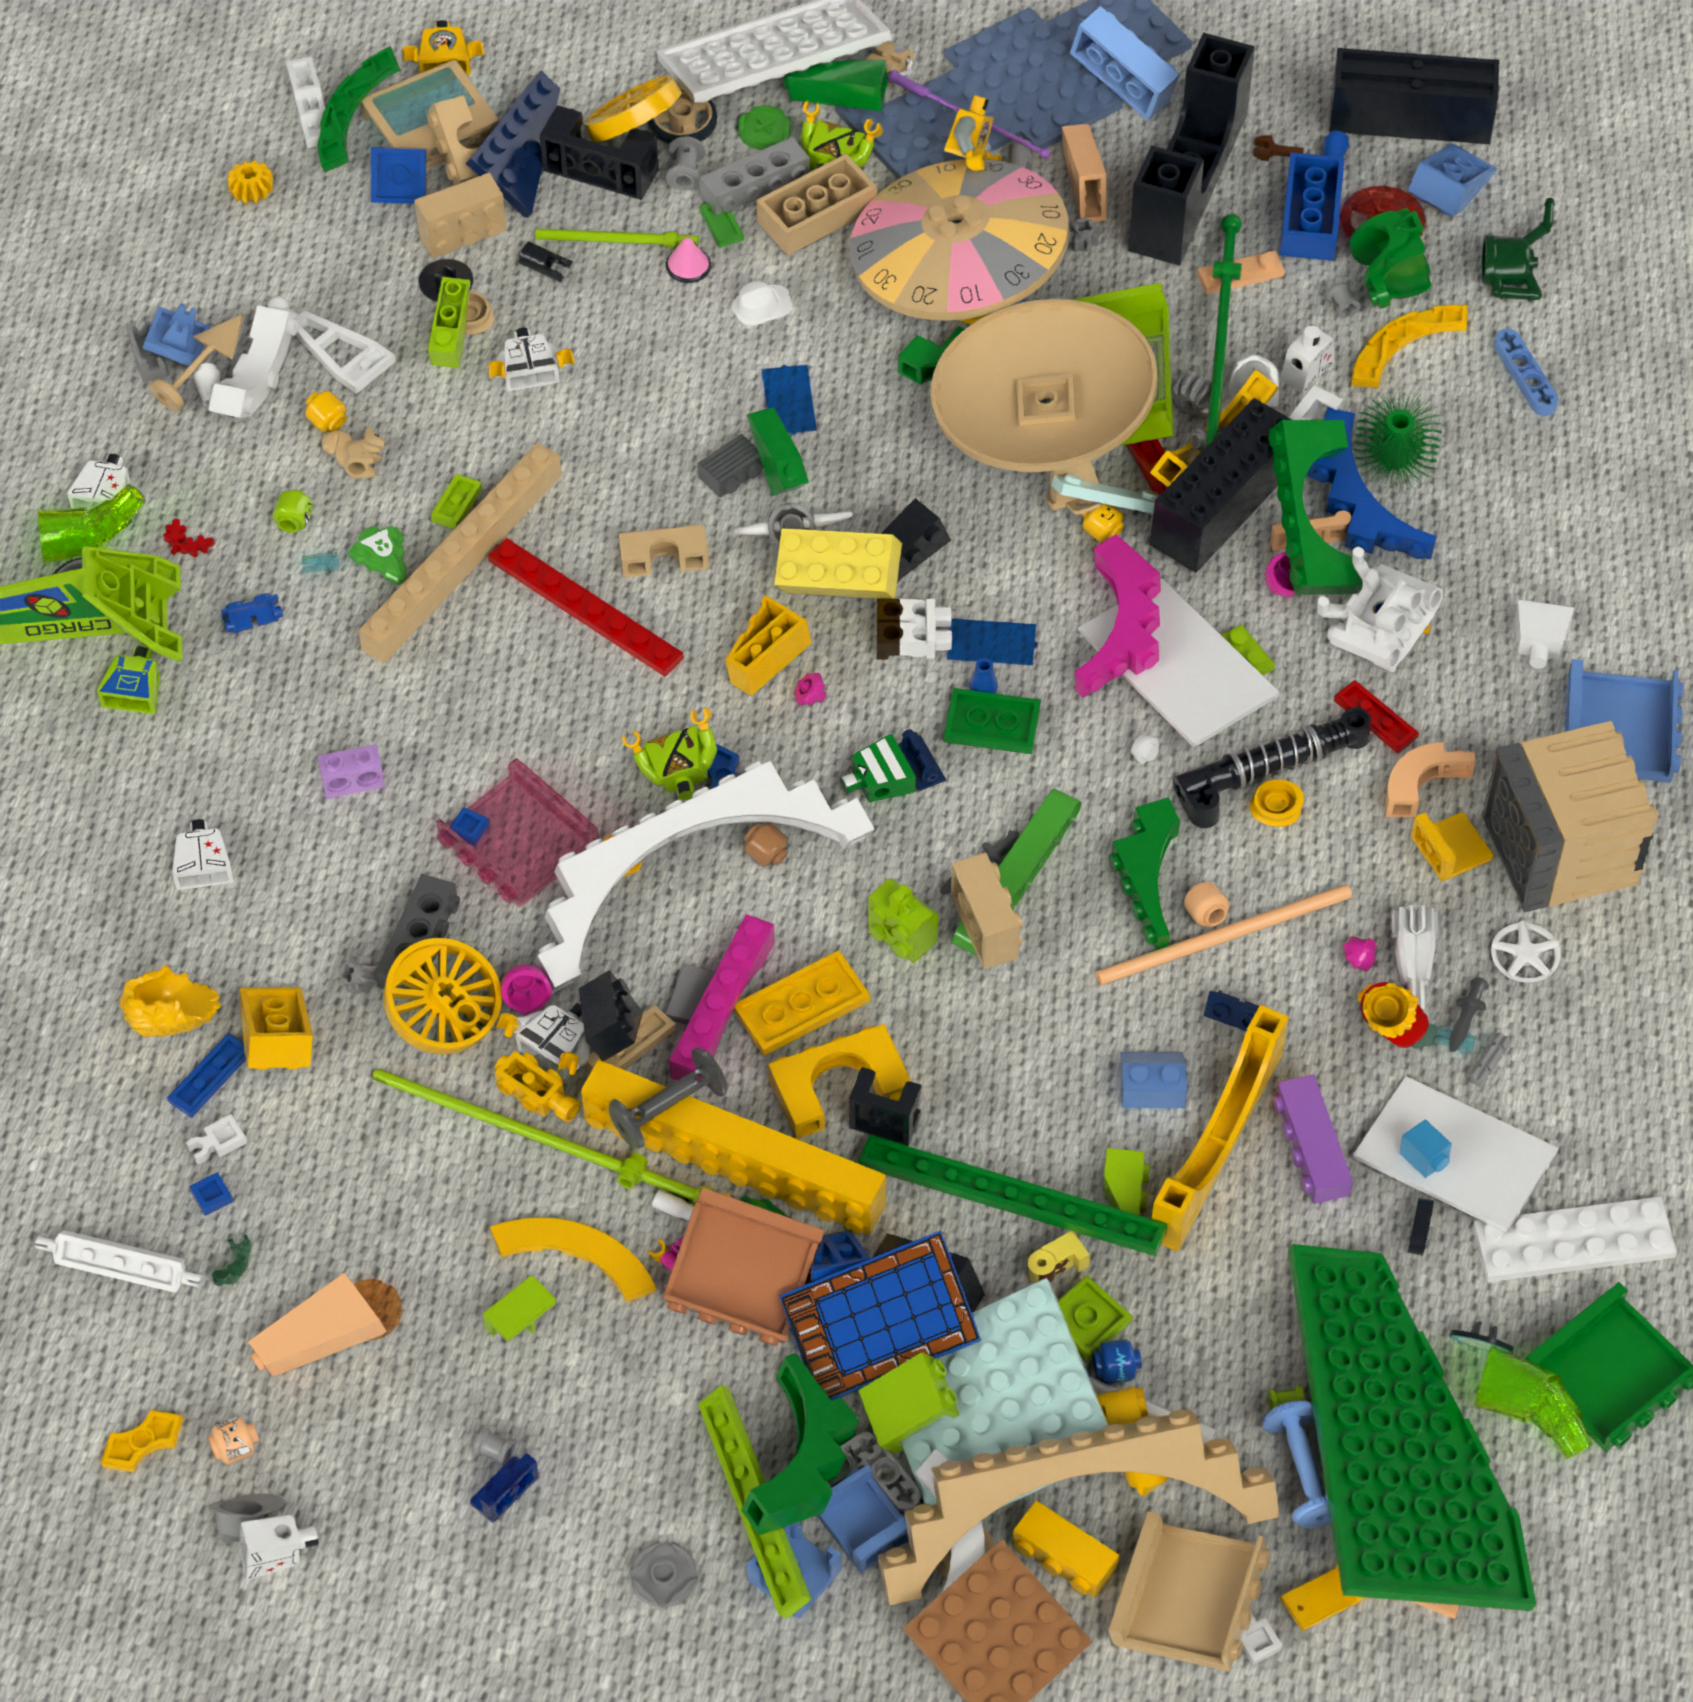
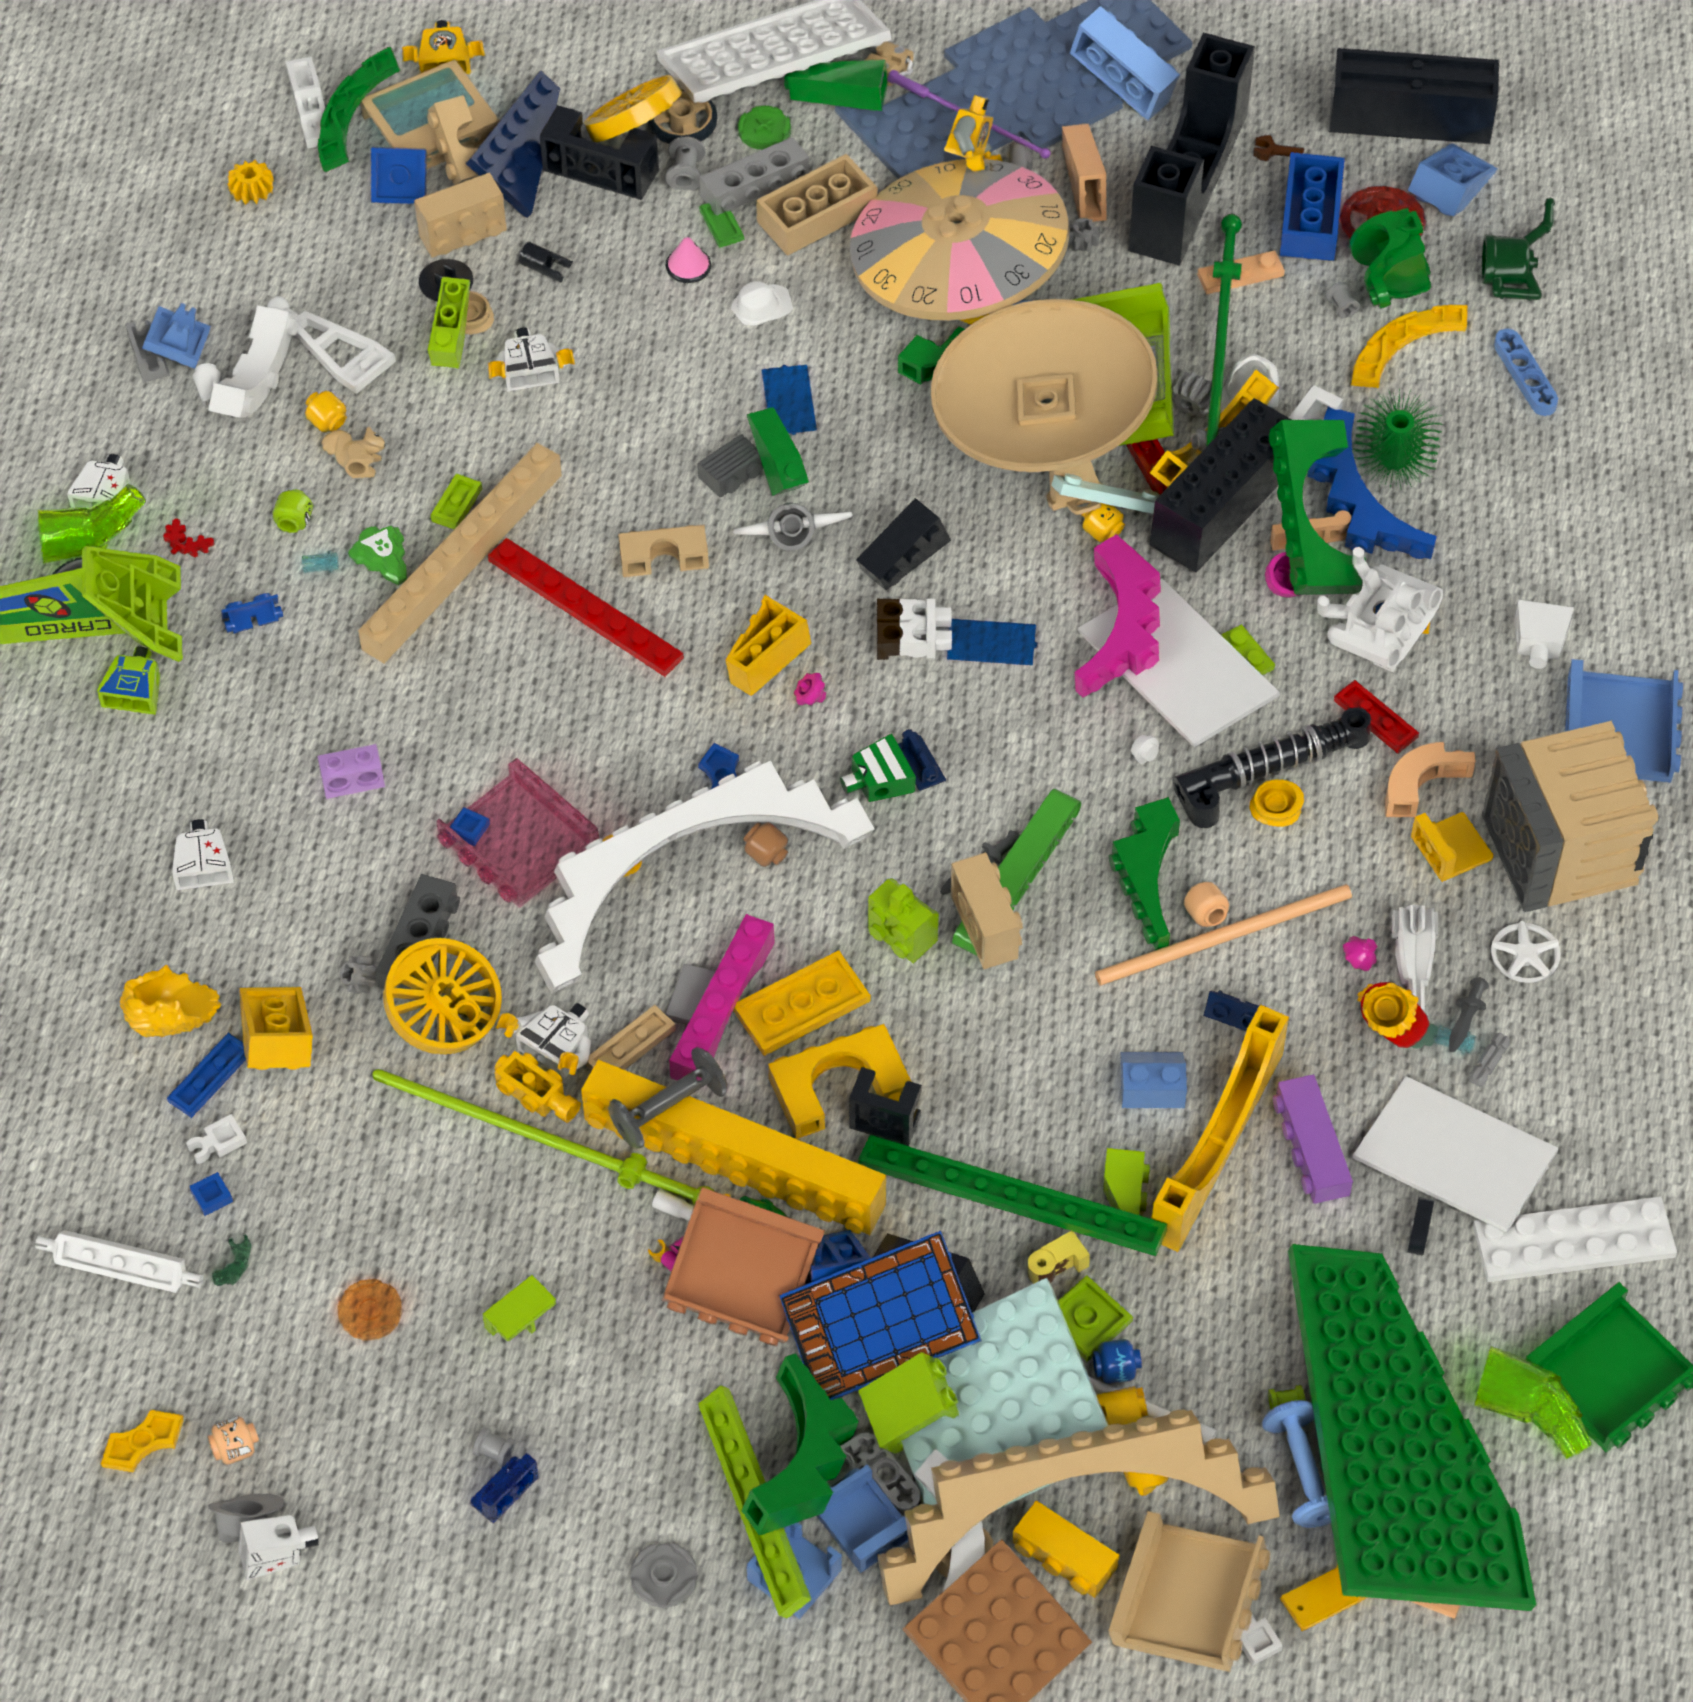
tan piece [149,314,244,412] -> none
light nougat slope [248,1272,387,1377] -> none
yellow tile [490,1217,656,1303] -> none
dark pink helmet [501,964,552,1014] -> none
lime bar [535,228,699,248] -> none
black wedge [578,970,643,1061] -> none
lime torso [622,708,717,800] -> none
light yellow brick [774,528,902,599] -> none
lime torso [800,101,883,170] -> none
green plate [944,688,1041,754] -> none
blue cone [969,658,998,693] -> none
white torso [1280,326,1334,394] -> none
blue cone [1322,131,1350,157] -> none
dark azure brick [1399,1119,1452,1178] -> none
black piece [1449,1321,1514,1354] -> none

